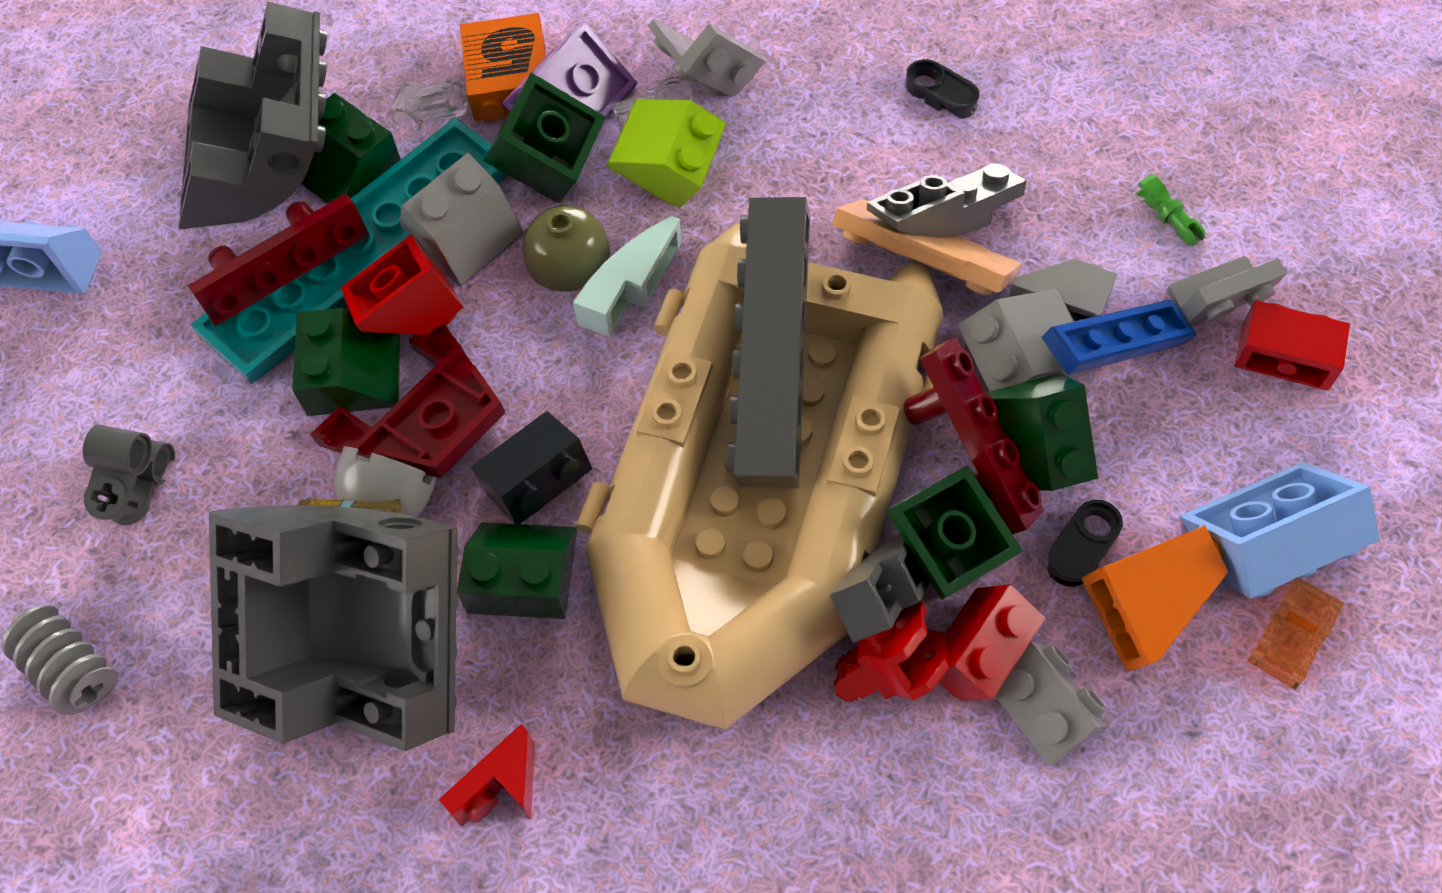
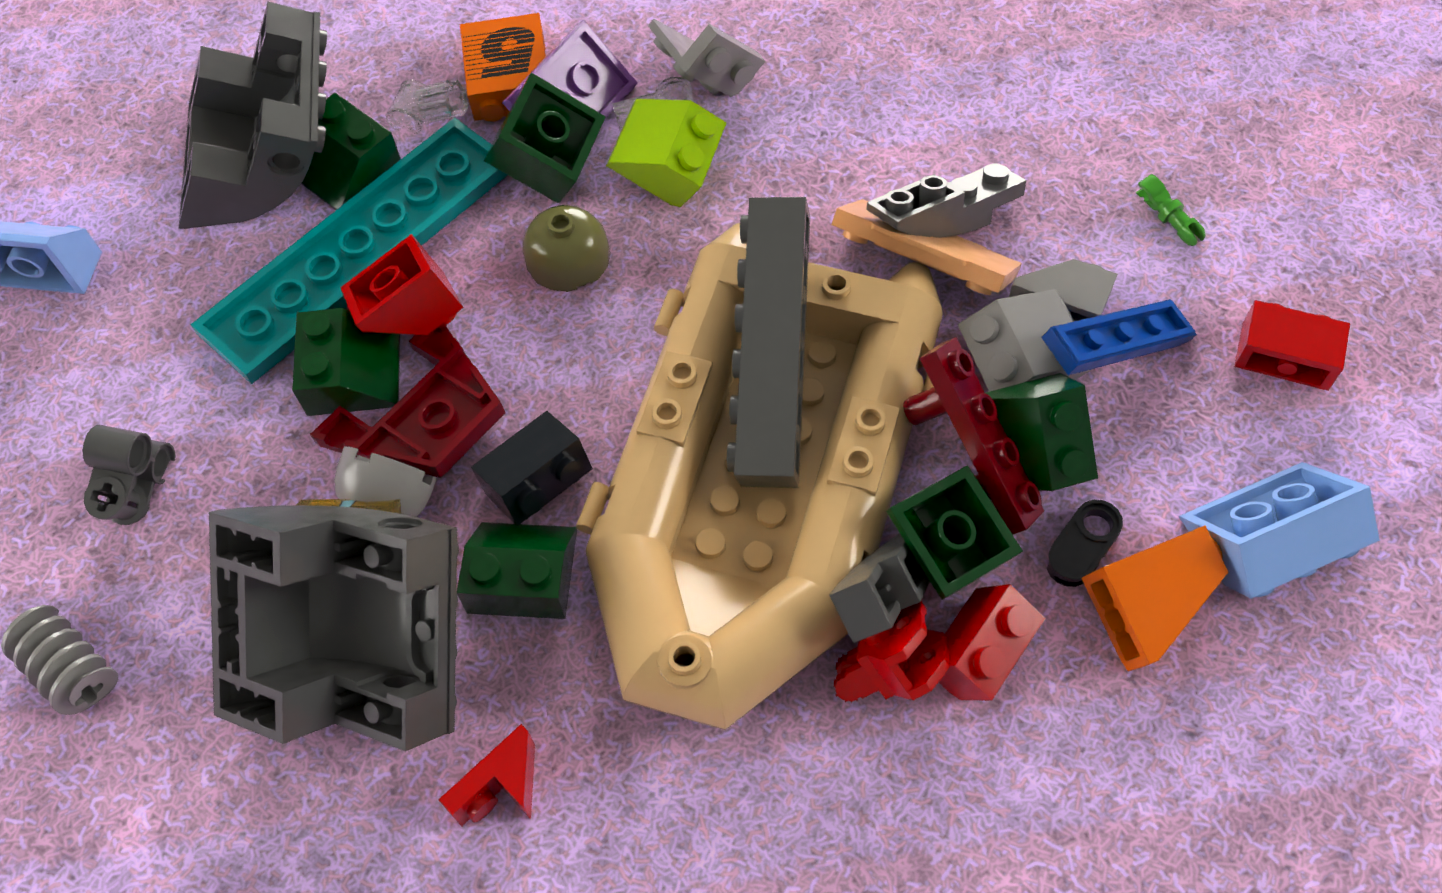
dark red plate [187,194,370,327] -> none
light grey slope [400,153,524,286] -> none
light aqua slope [573,216,682,337] -> none
black piece [905,59,979,119] -> none
light grey bracket [995,641,1109,766] -> none
light grey bracket [1167,256,1288,325] -> none
clear orange slope [1247,578,1344,690] -> none

